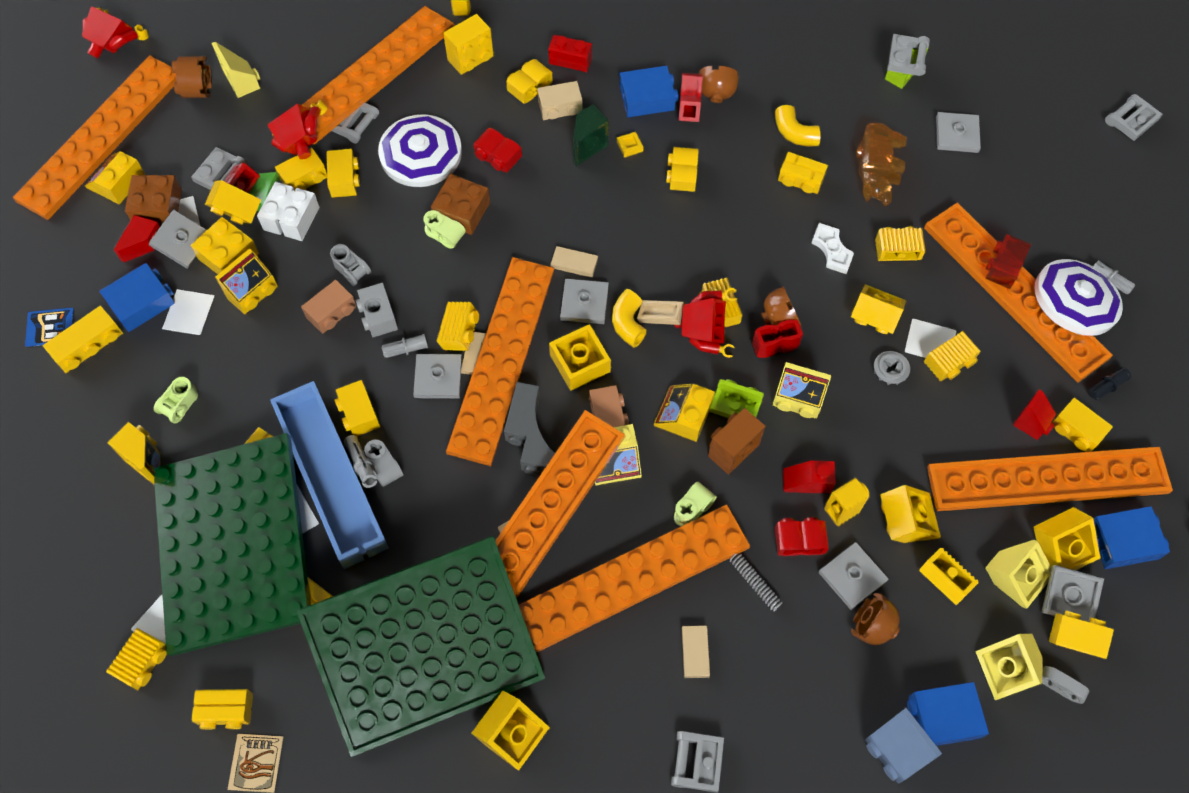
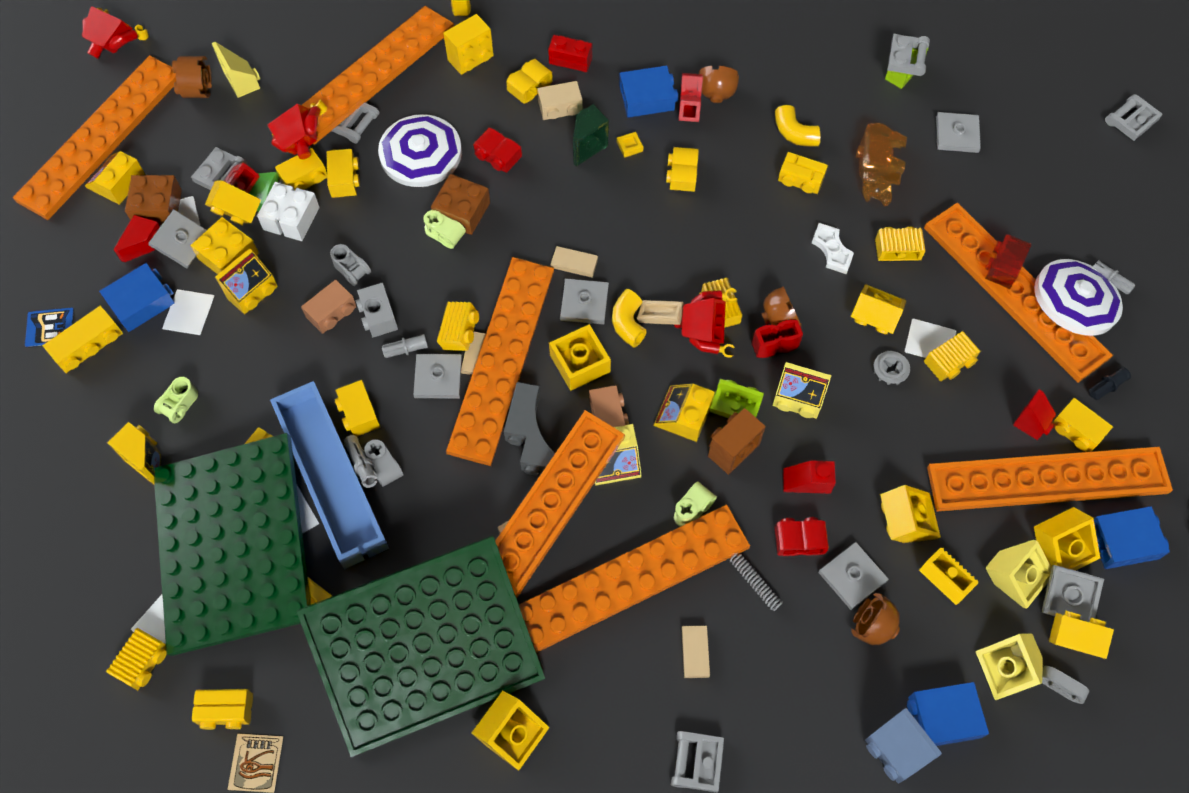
yellow brick [824,478,869,526] -> none

